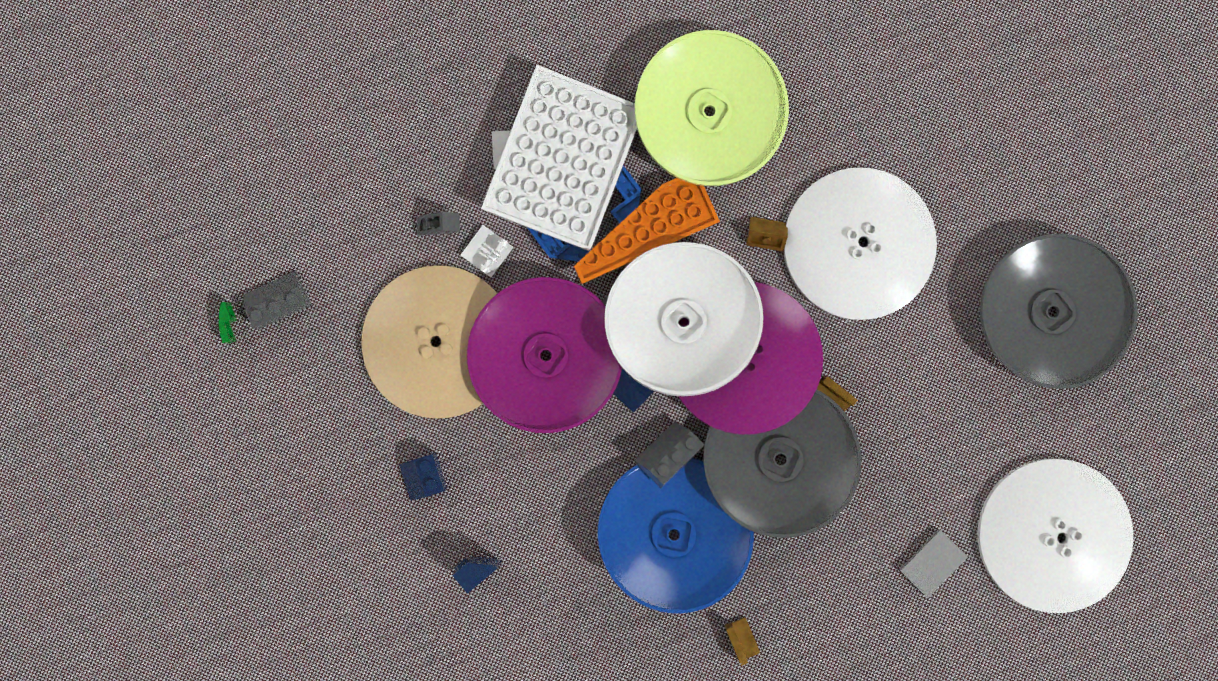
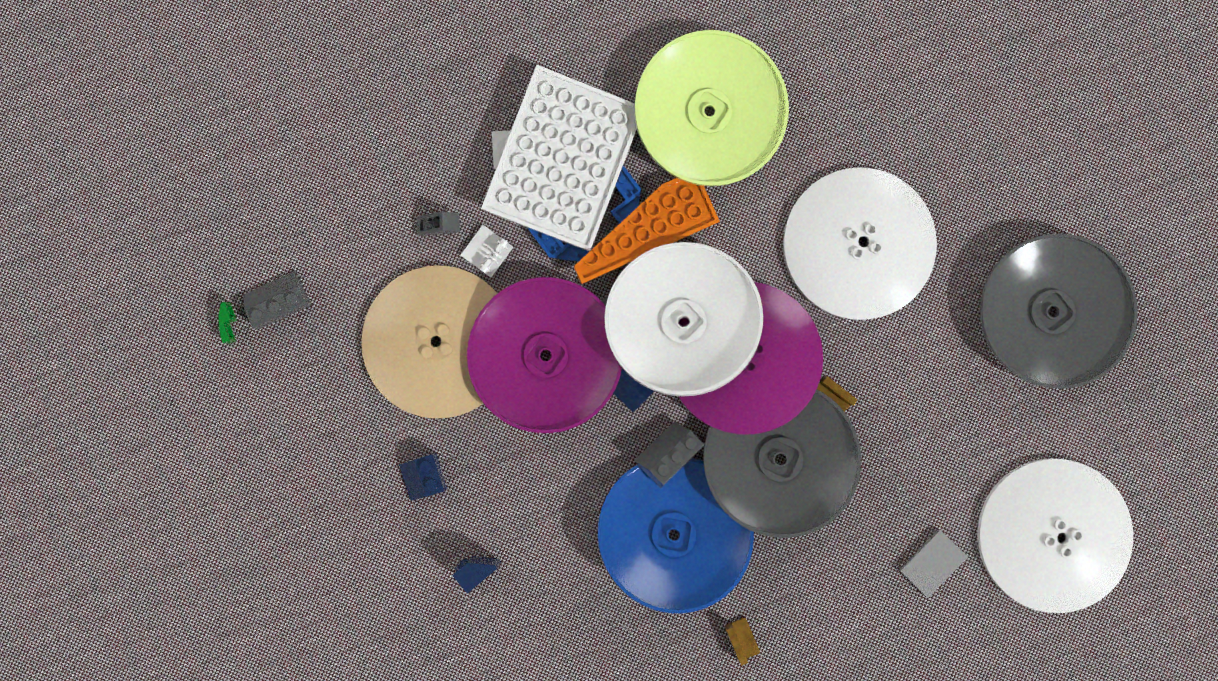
pearl gold panel [746,217,788,252] -> none

